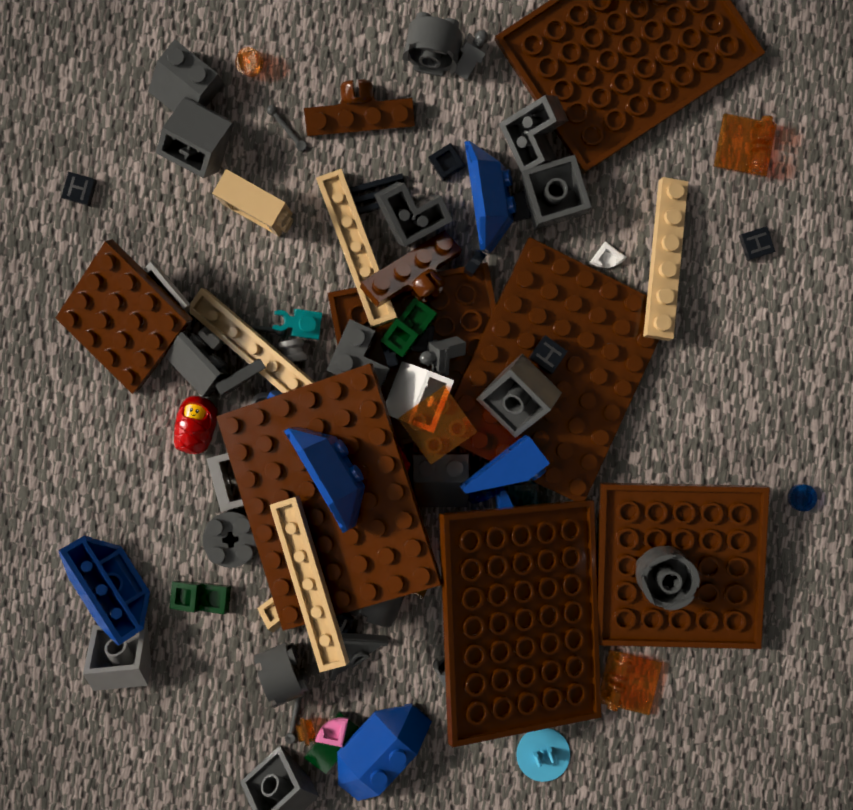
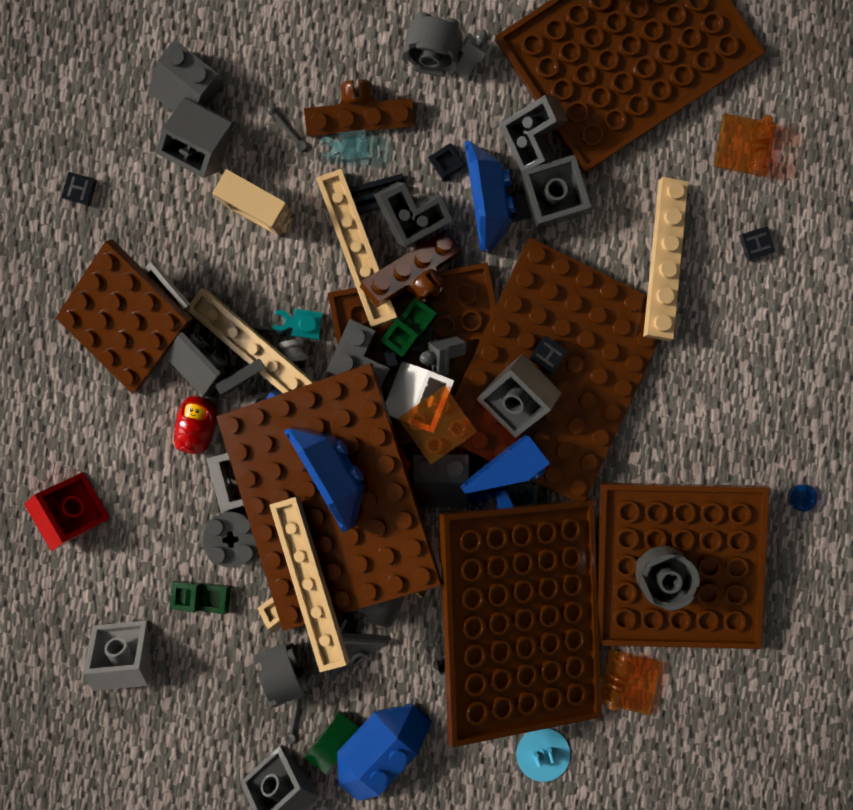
blue wedge [58,535,150,646] -> none
white tile [198,326,224,351] -> none
clear orange tile [235,47,264,77] -> none
clear orange plate [296,718,316,746] -> none
bright pink tile [315,717,348,747] -> none
black tile [464,250,487,278] -> none
white tile [588,241,627,269] -> none
none -> red slope [24,472,110,551]
none -> clear light blue plate [320,130,369,162]

